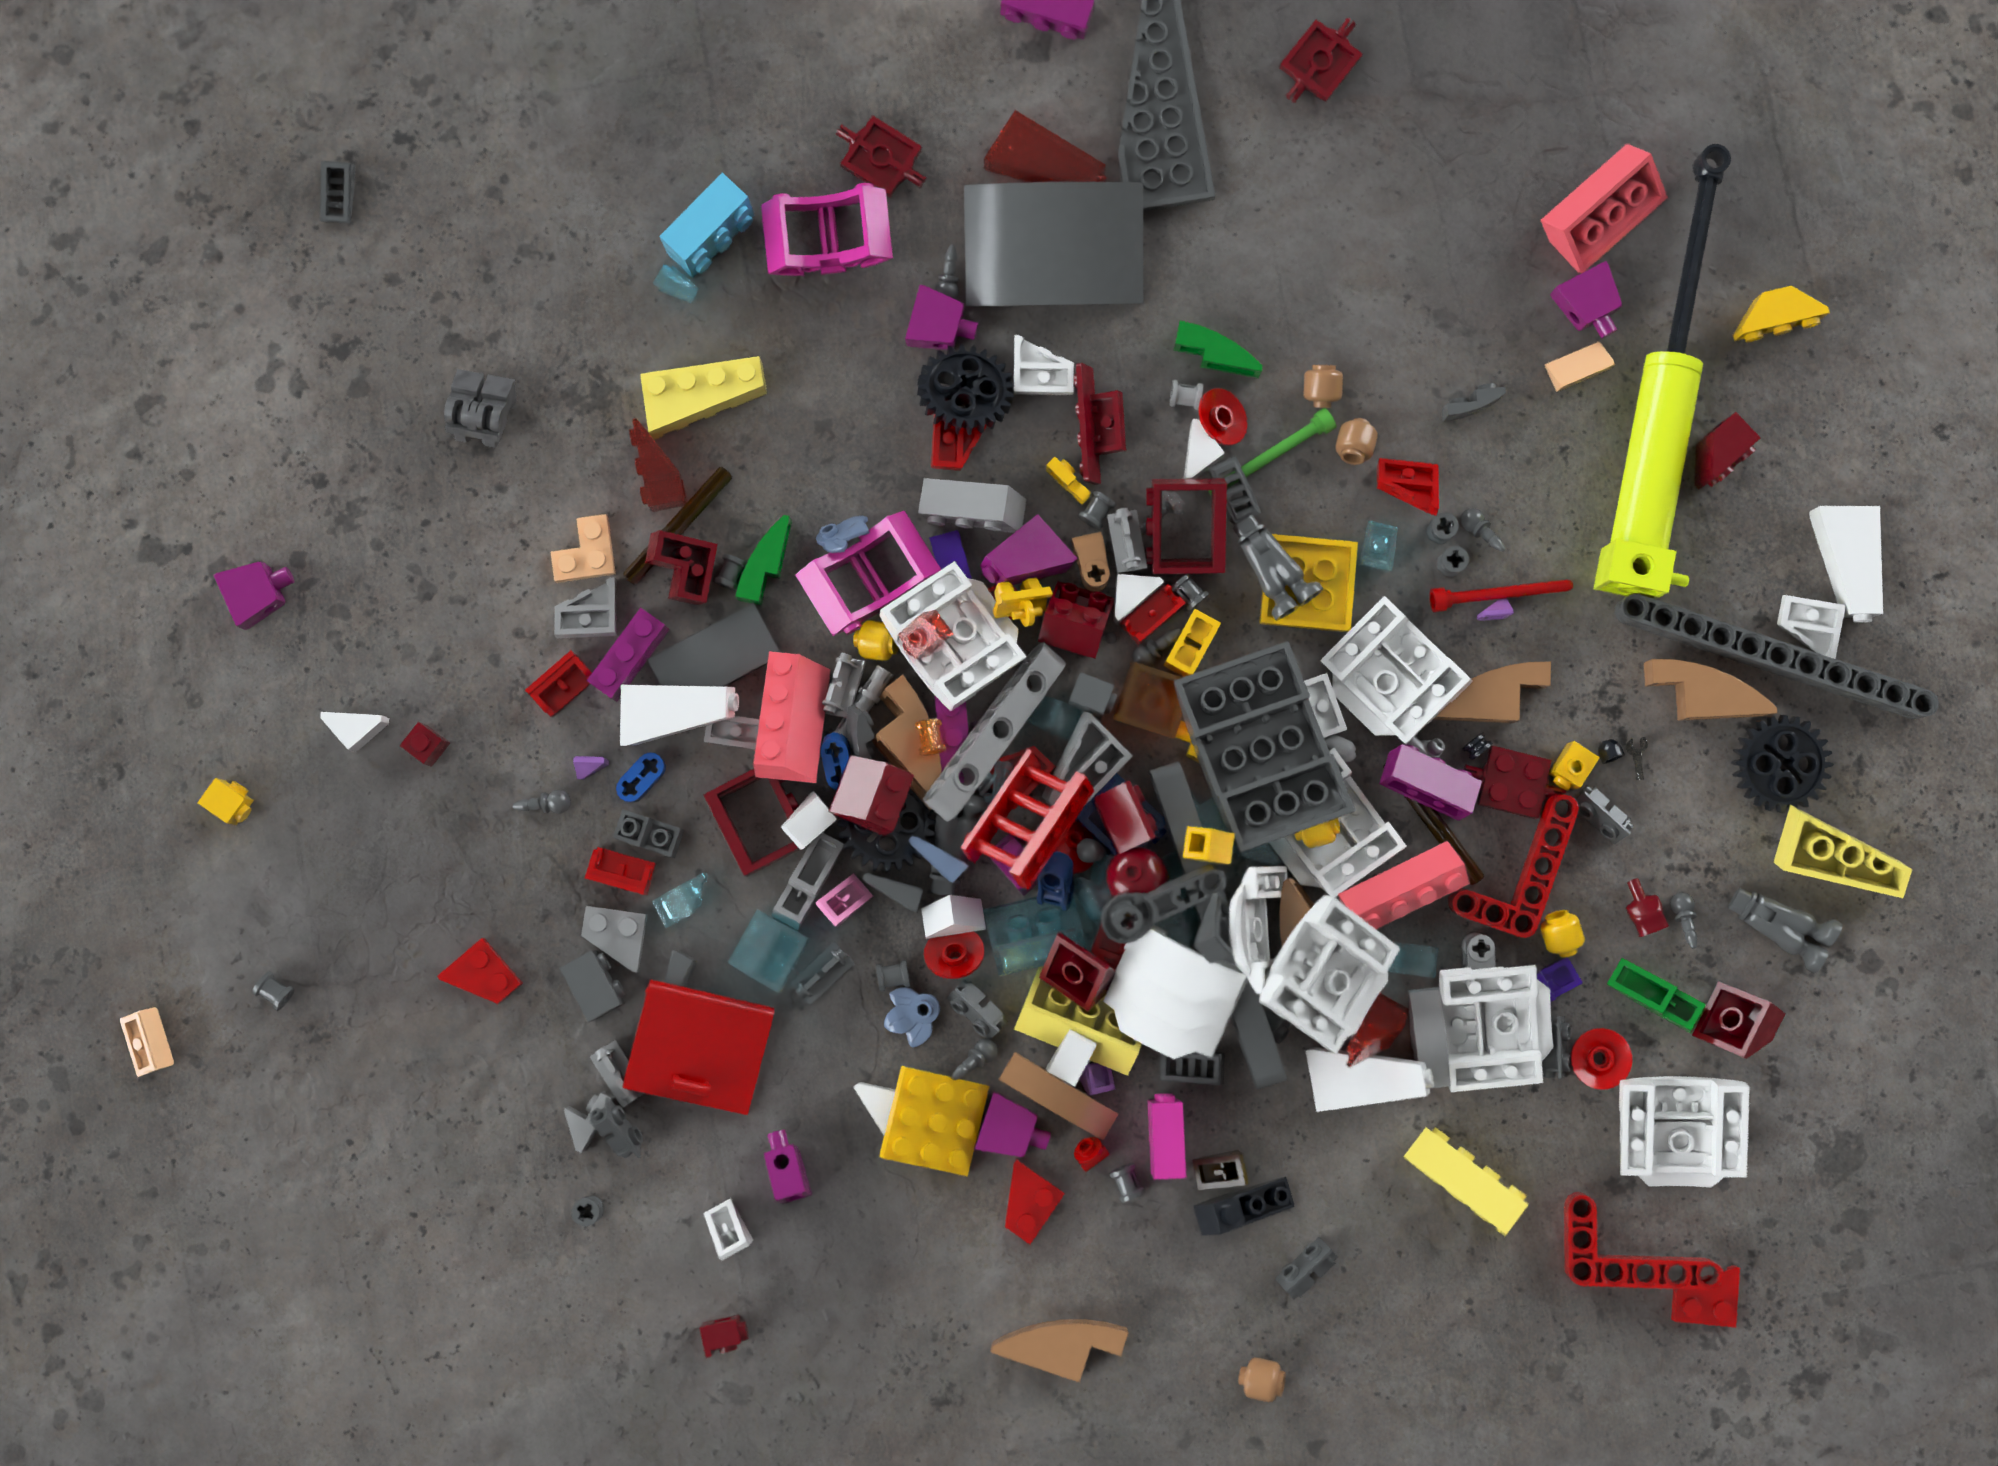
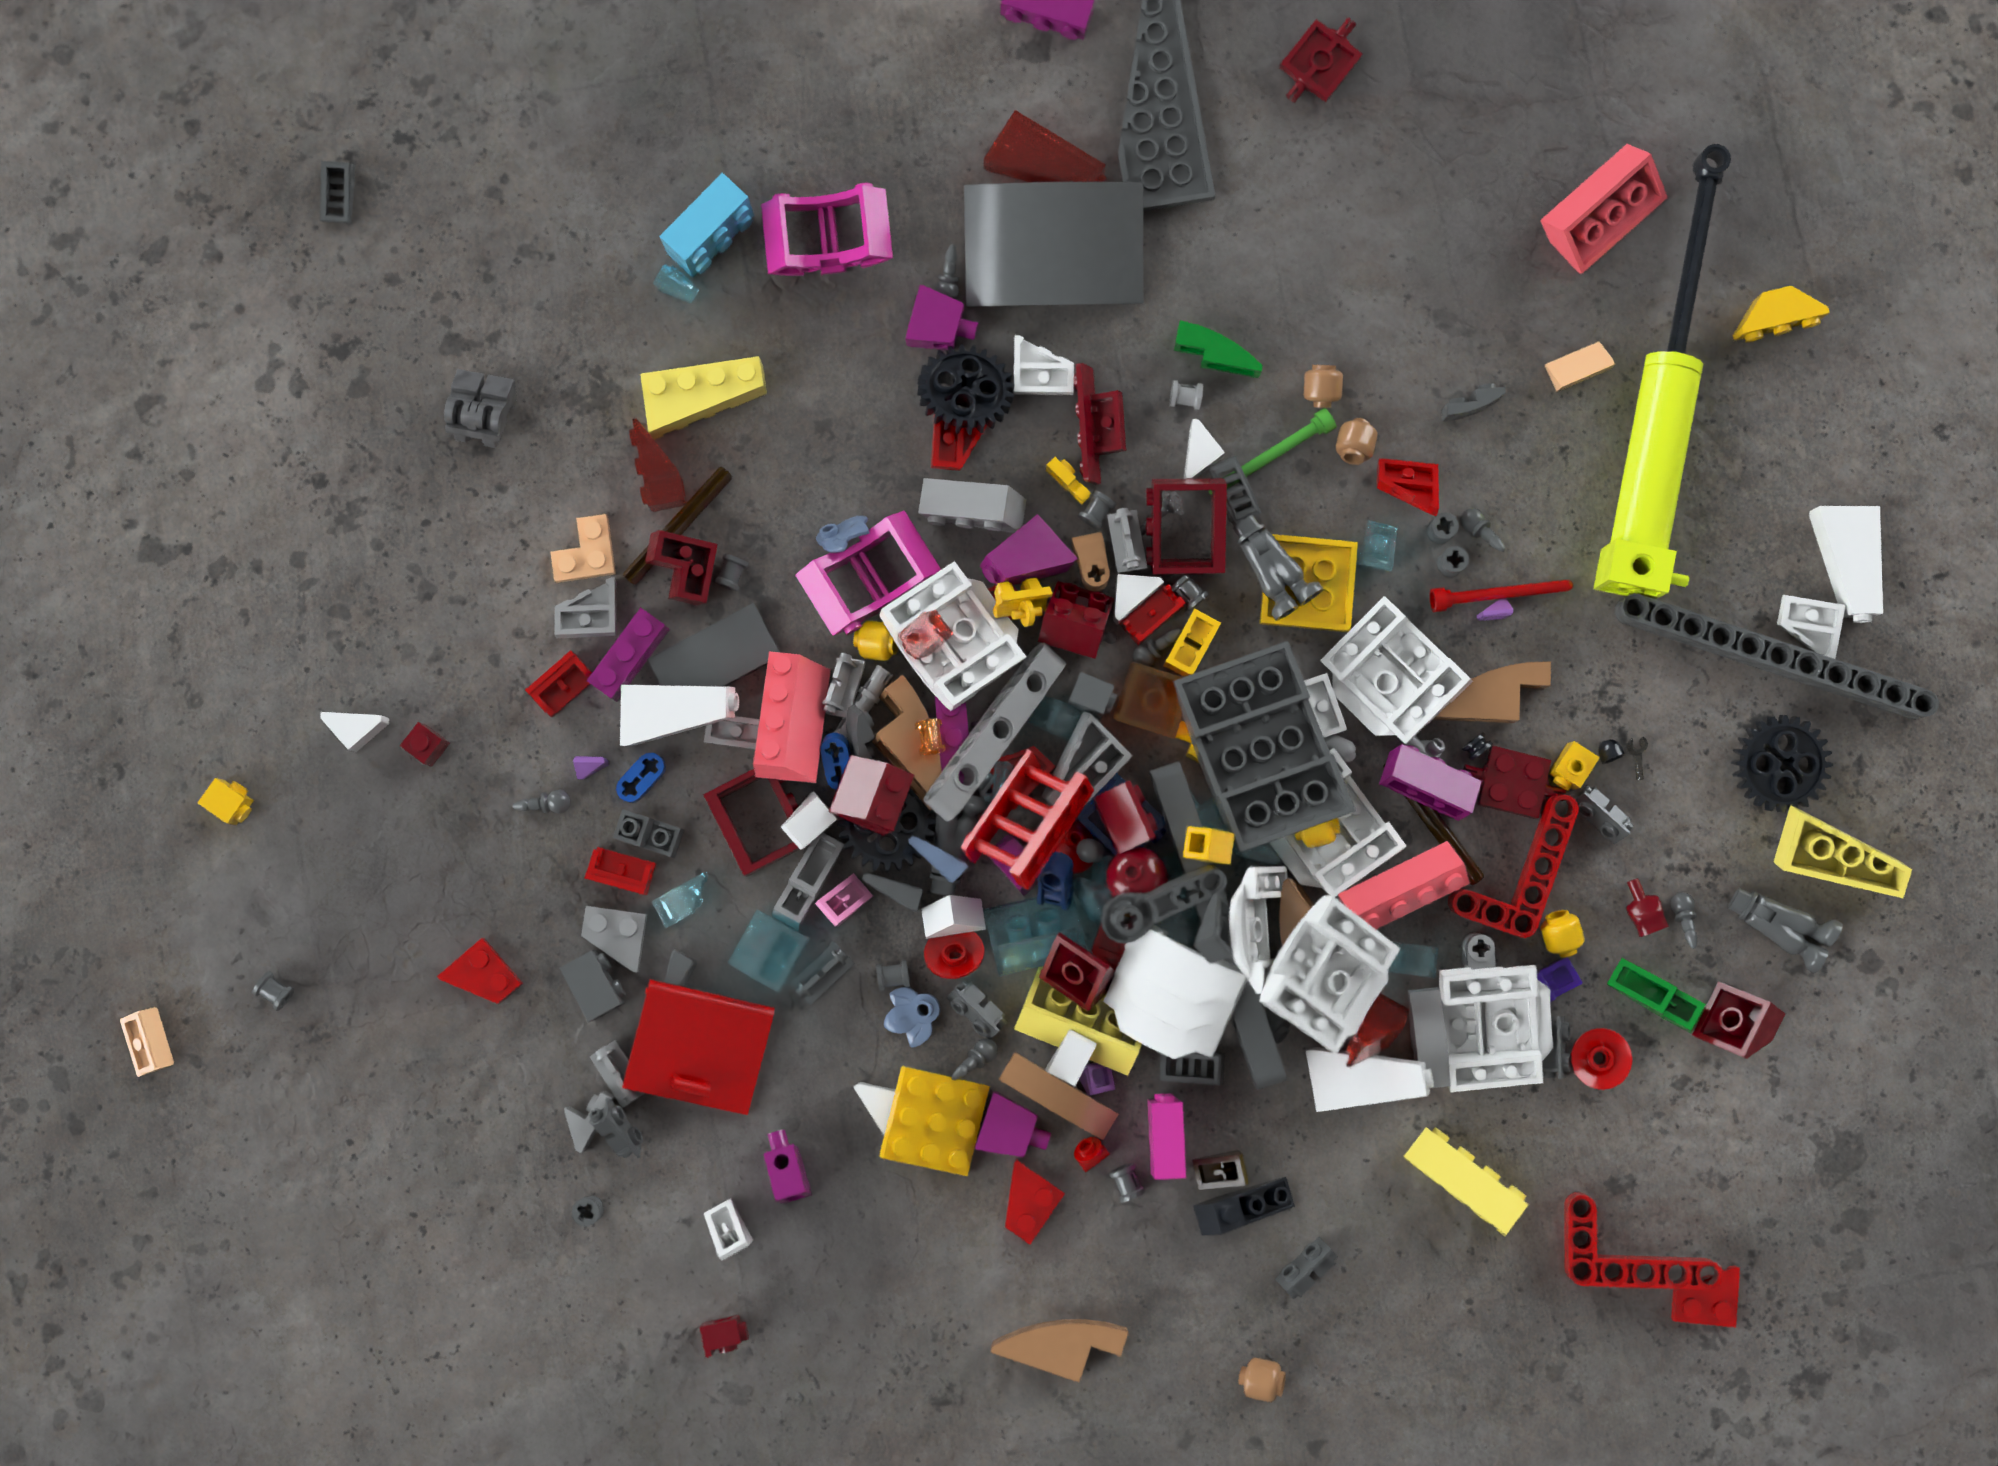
magenta torso [213,562,294,630] -> none
green slope [735,515,792,606] -> none
dark red plate [836,115,927,198] -> none
dark purple slope [929,530,972,579] -> none
red dish [1199,388,1247,446] -> none
magenta torso [1550,261,1622,339] -> none
white slope [1619,1076,1749,1188] -> none
medium nougat slope [1644,659,1777,721] -> none
dark red slope [1695,412,1761,490] -> none

